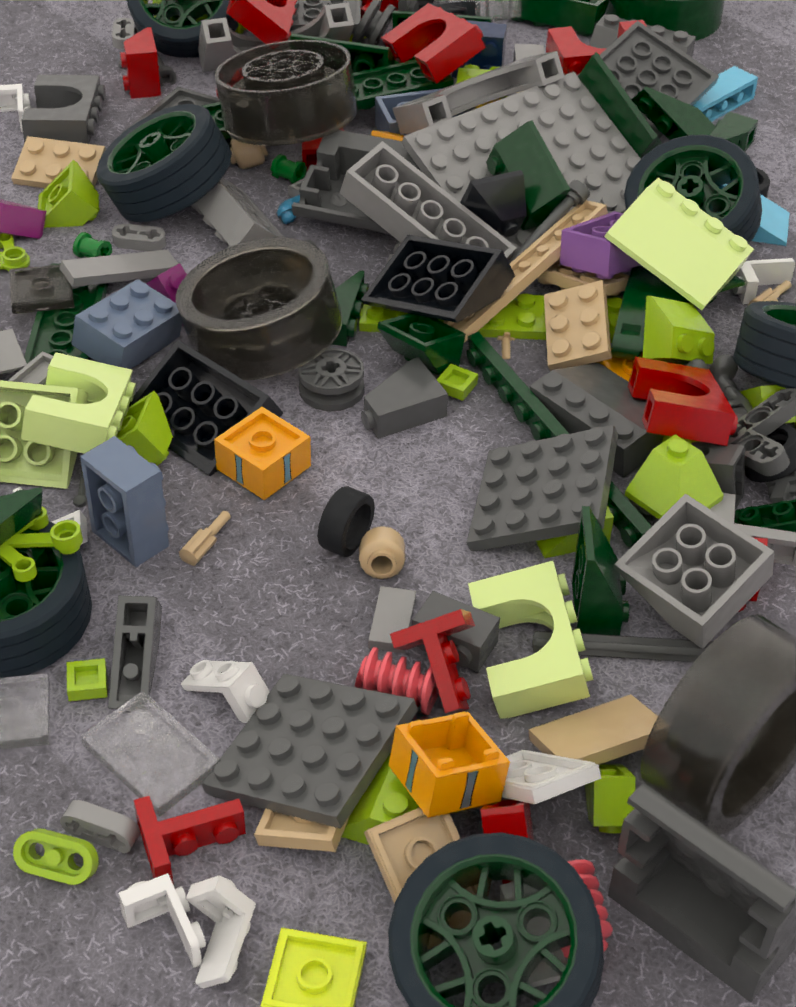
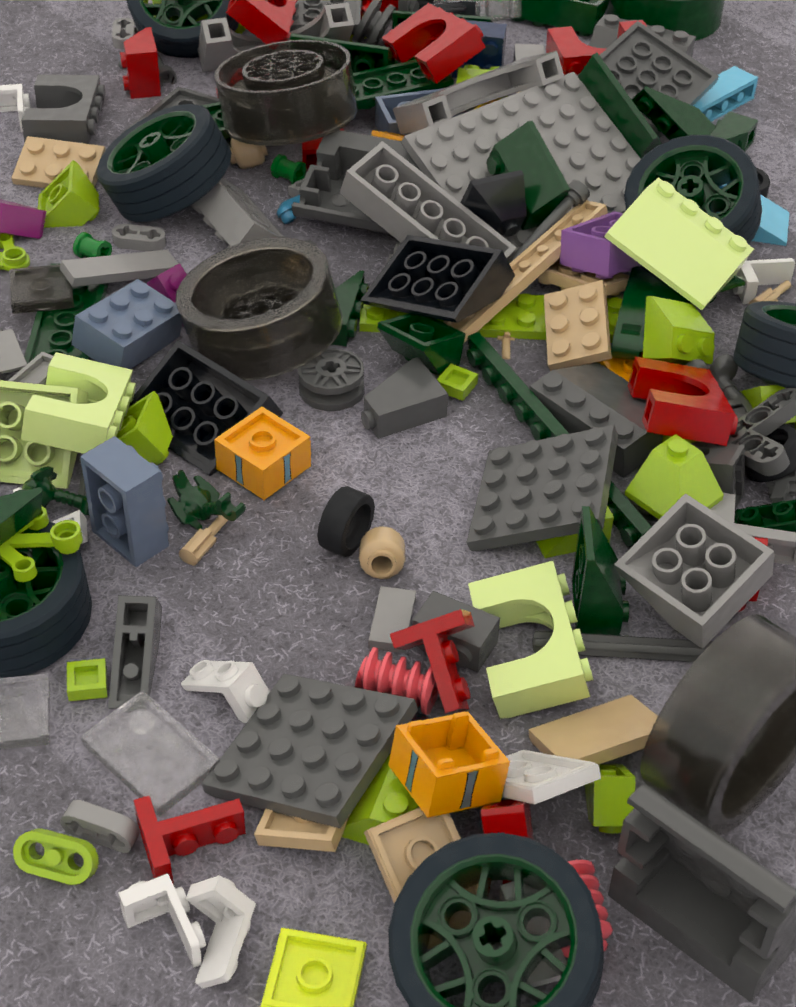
none -> dark green piece [22,466,90,516]
none -> dark green piece [167,470,246,530]

